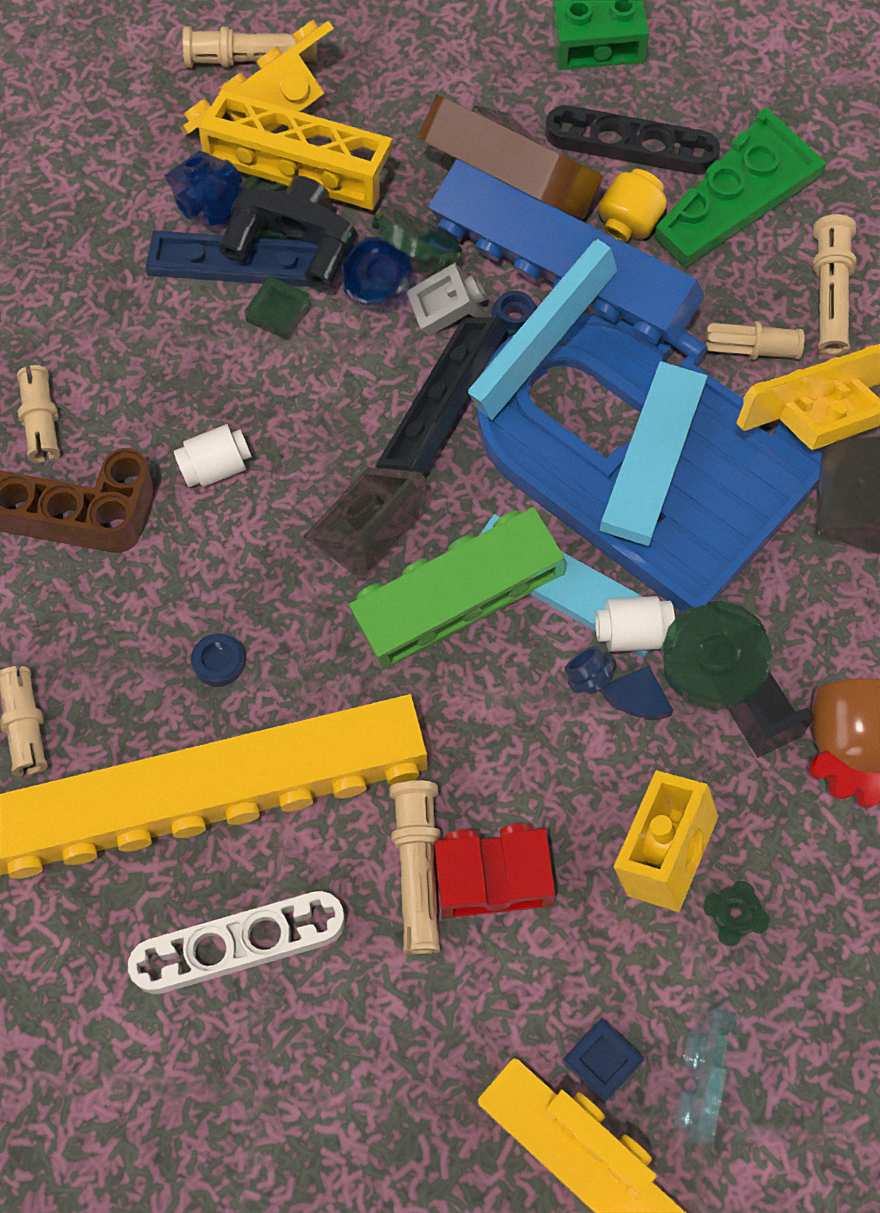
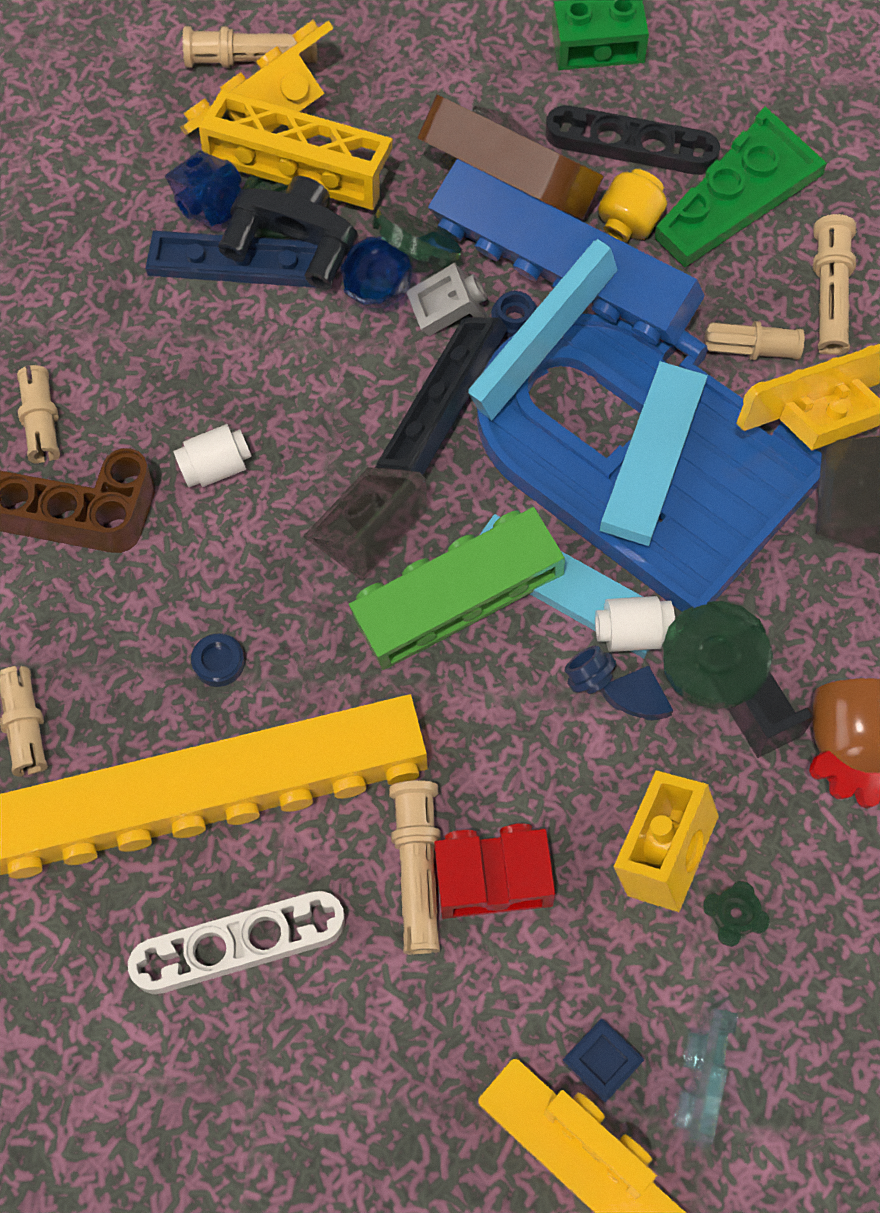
clear green plate [244,276,311,340] -> none

